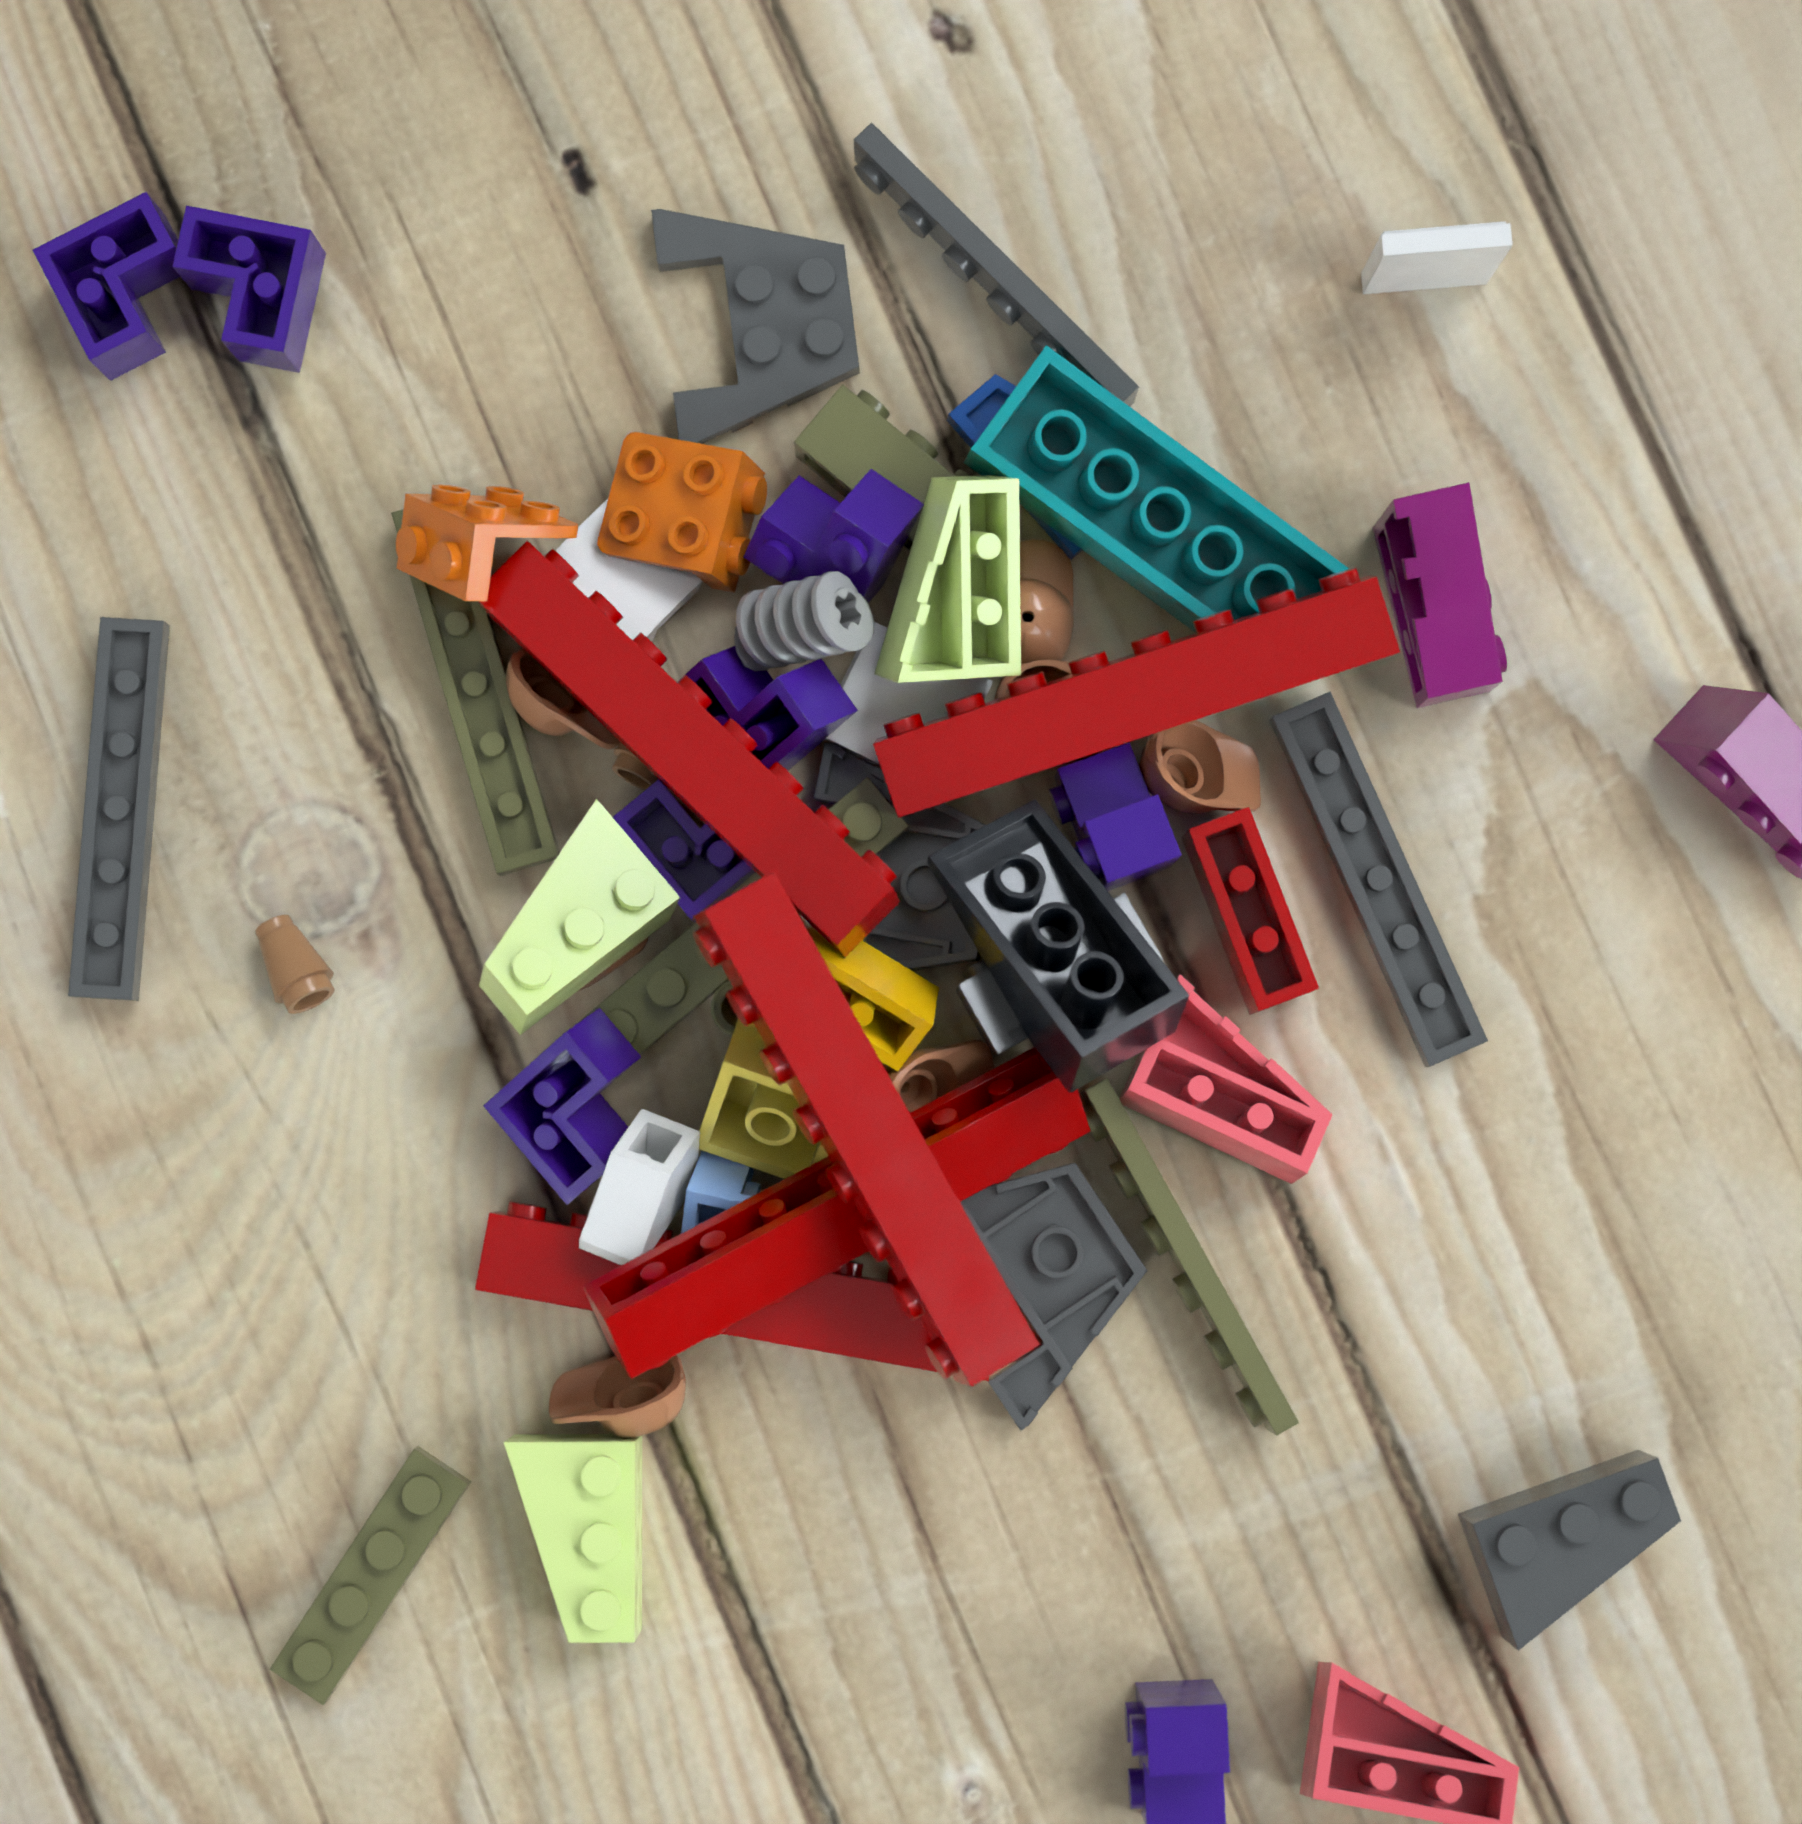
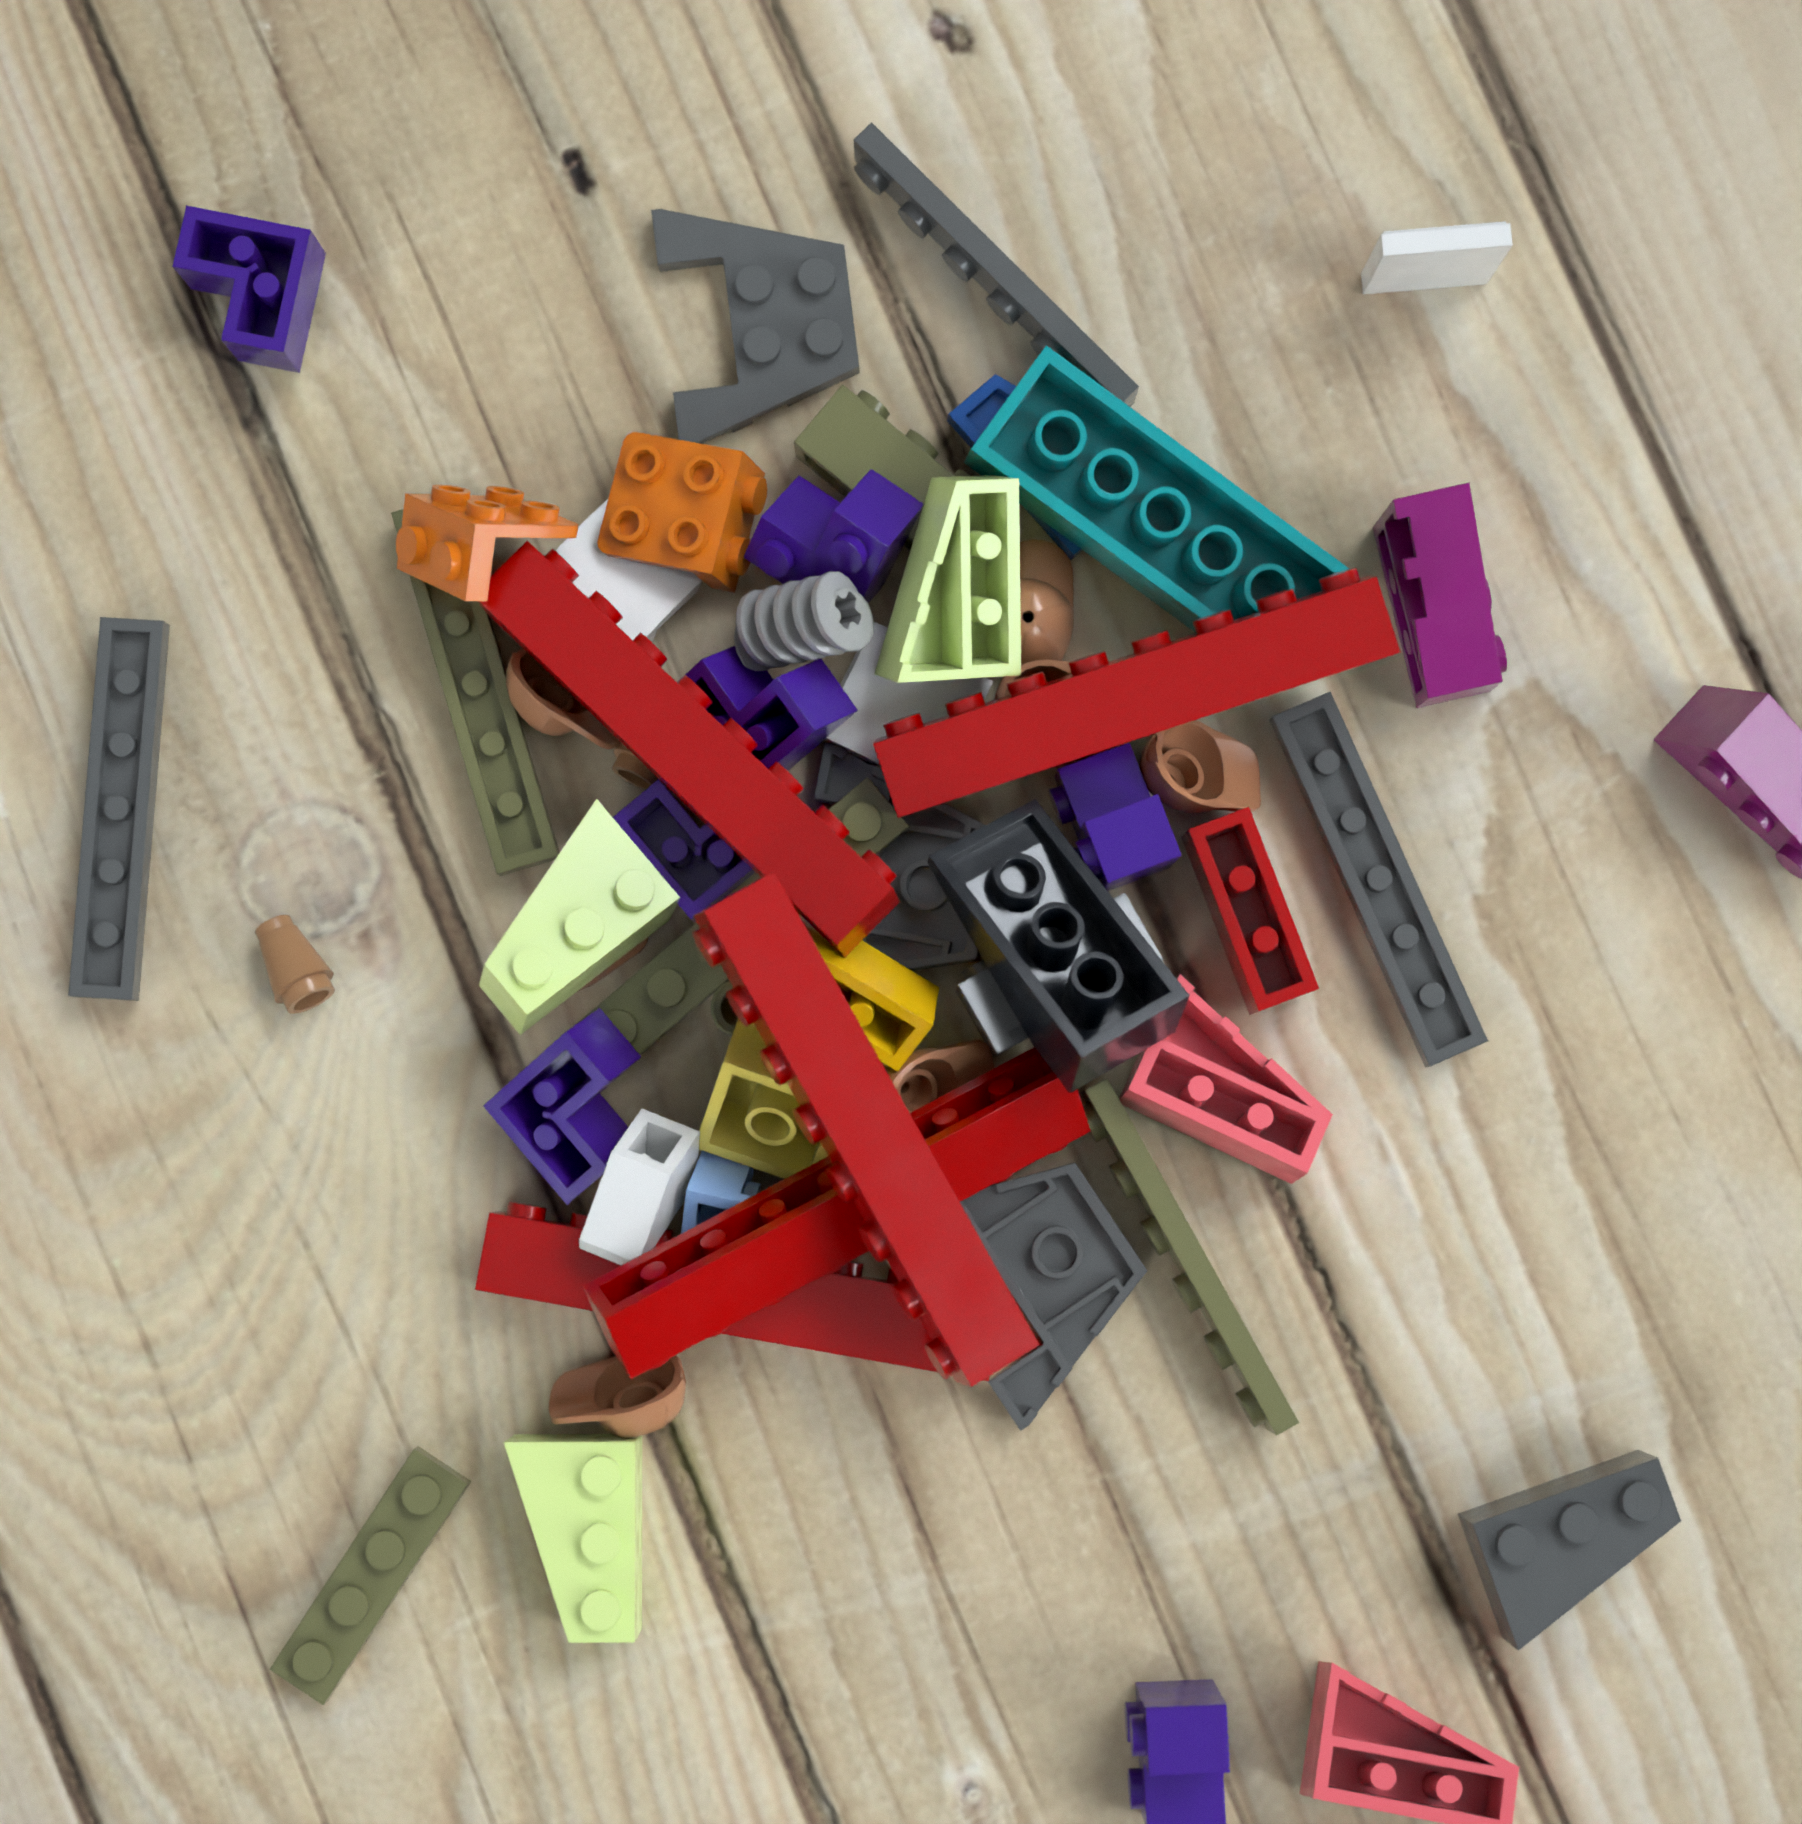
dark purple brick [32,192,181,381] -> none

